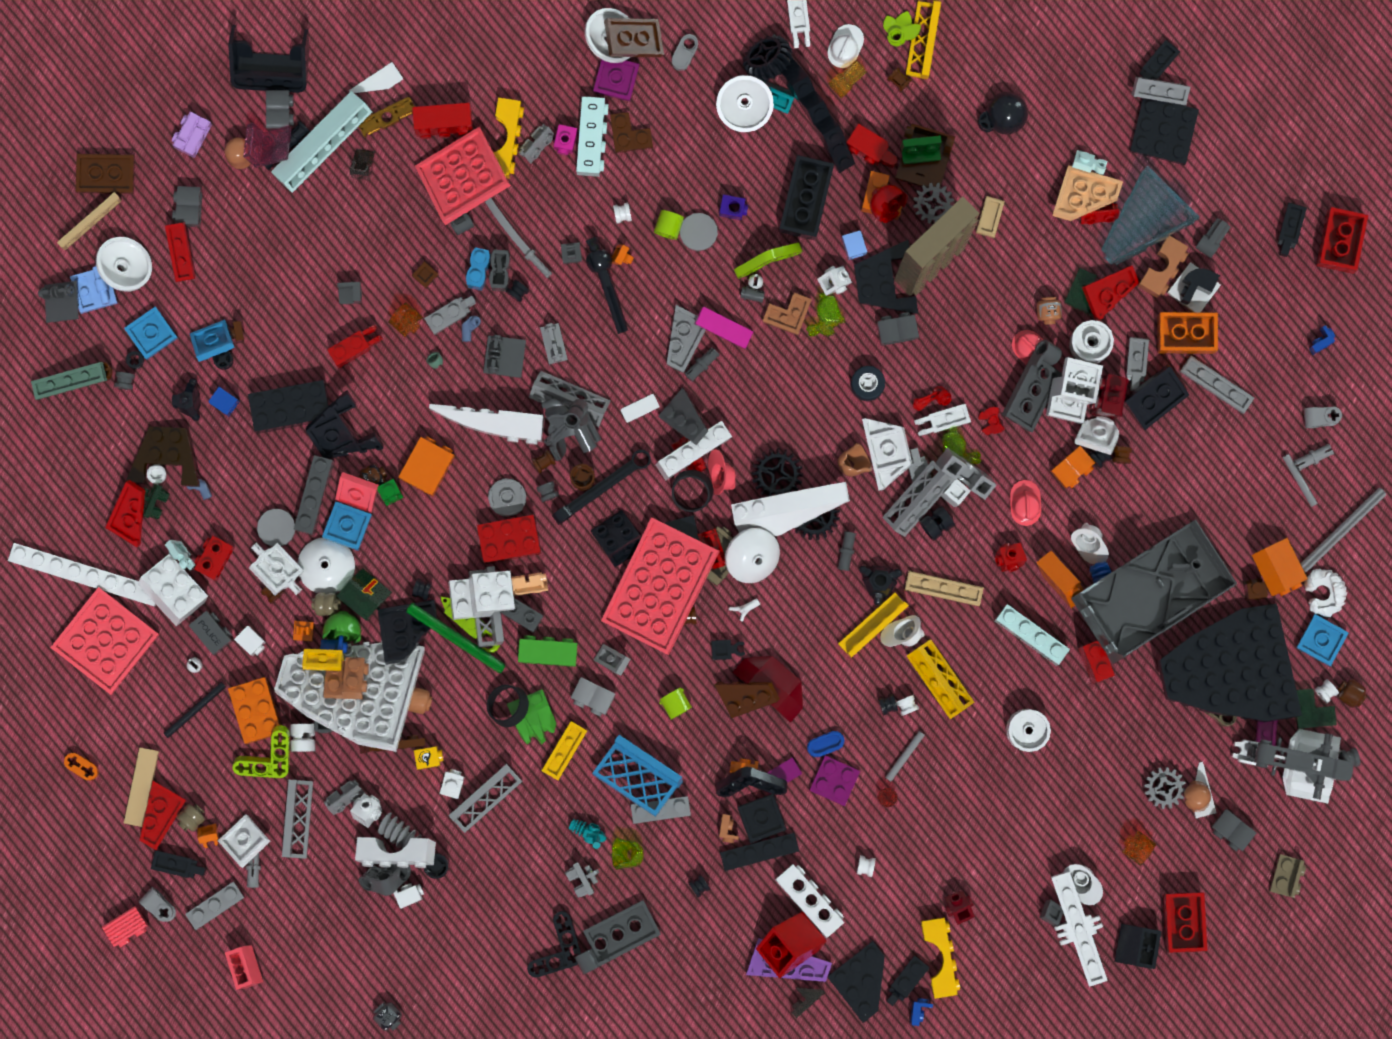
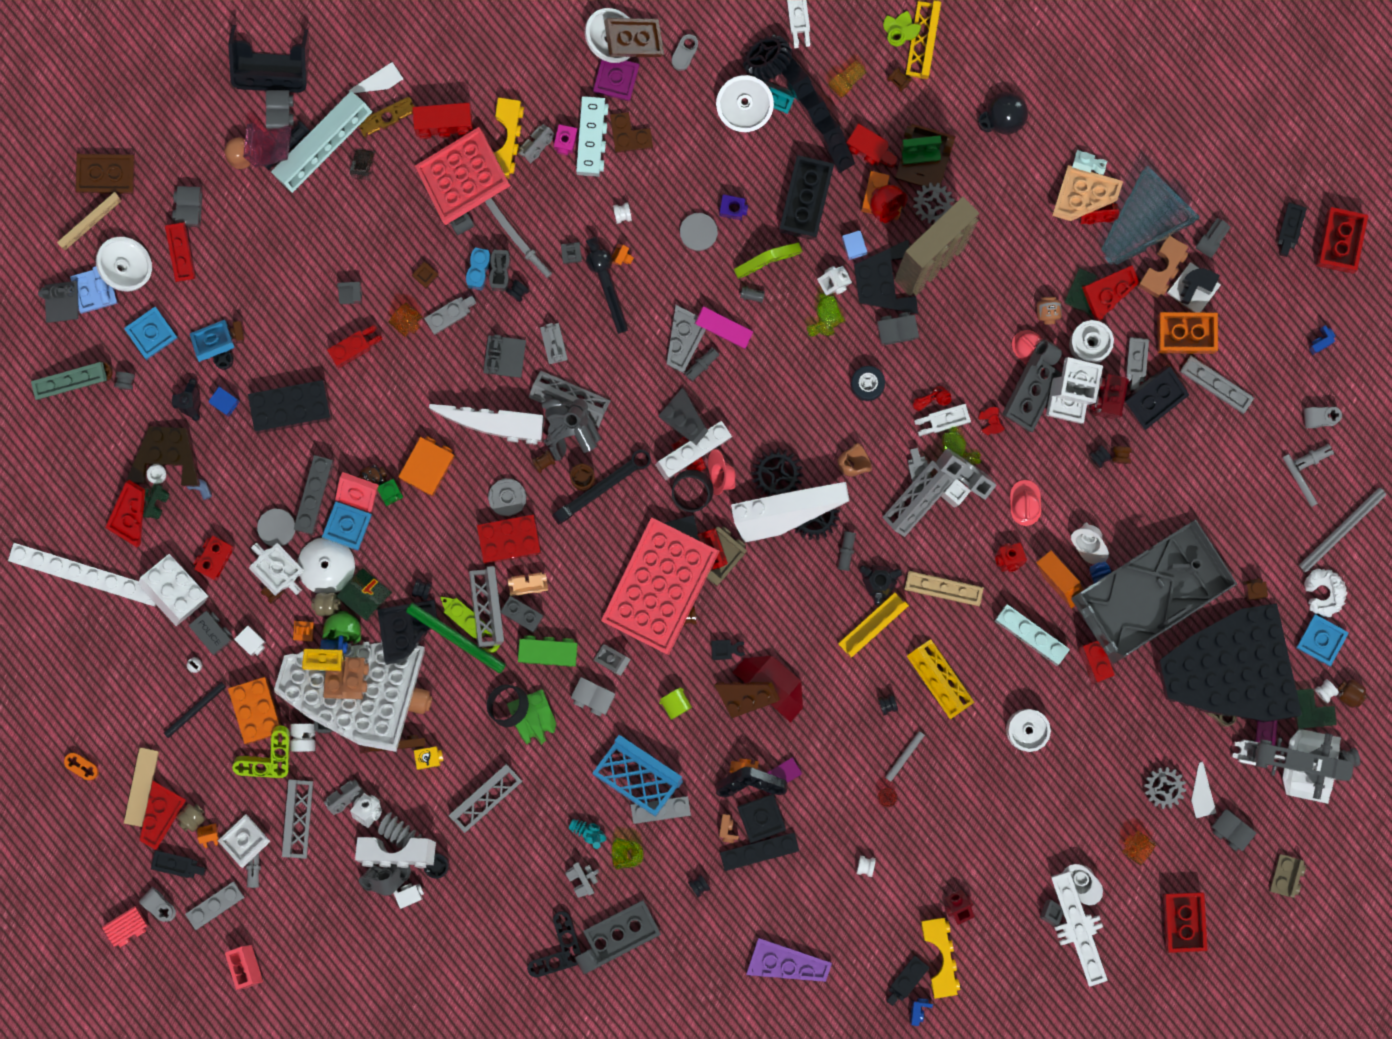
coral plate [50,587,160,695] -> none
black bush [126,351,144,369] -> none
light aqua plate [165,540,195,570] -> none
lavender brick [172,112,212,158] -> none
black wing [305,390,384,459] -> none
dark grey head [373,1002,402,1031] -> none
sand green hinge [426,352,443,369] -> none
white bracket [440,769,465,799] -> none
white bracket [448,571,515,620] -> none
sand blue arm [462,316,481,342] -> none
dark grey wheel [536,481,560,503] -> none
yellow plate [542,721,587,780] -> none
black bracket [591,510,641,567] -> none
white sticker [621,394,659,423] -> none
lime piece [654,210,684,240] -> none
white dish [725,528,780,583] -> none
white bar [729,598,760,621] -> none
white hinge [748,274,763,290] -> none
red slope [756,912,827,979] -> none
nougat plate [762,293,812,335] -> none
white brick [775,864,844,938] -> none
clear smoke slope [791,987,825,1018] -> none
blue tile [807,731,844,757] -> none
magenta plate [809,756,860,807] -> none
white piece [828,24,864,68] -> none
black plate [828,941,885,1023] -> none
white wing [862,418,912,491] -> none
white piece [880,615,925,647] -> none
white wheel [896,695,919,716] -> none
black wheel [919,506,955,541] -> none
tan tile [976,196,1005,238] -> none
orange brick [1050,446,1095,489] -> none
white tile [1075,416,1119,455] -> none
black slope [1114,924,1162,969] -> none
black plate [1130,98,1199,165] -> none
light grey plate [1131,76,1190,105] -> none
black hinge [1139,40,1180,80] -> none
nougat hair [1184,781,1211,812] -> none
orange brick [1252,538,1308,596] -> none

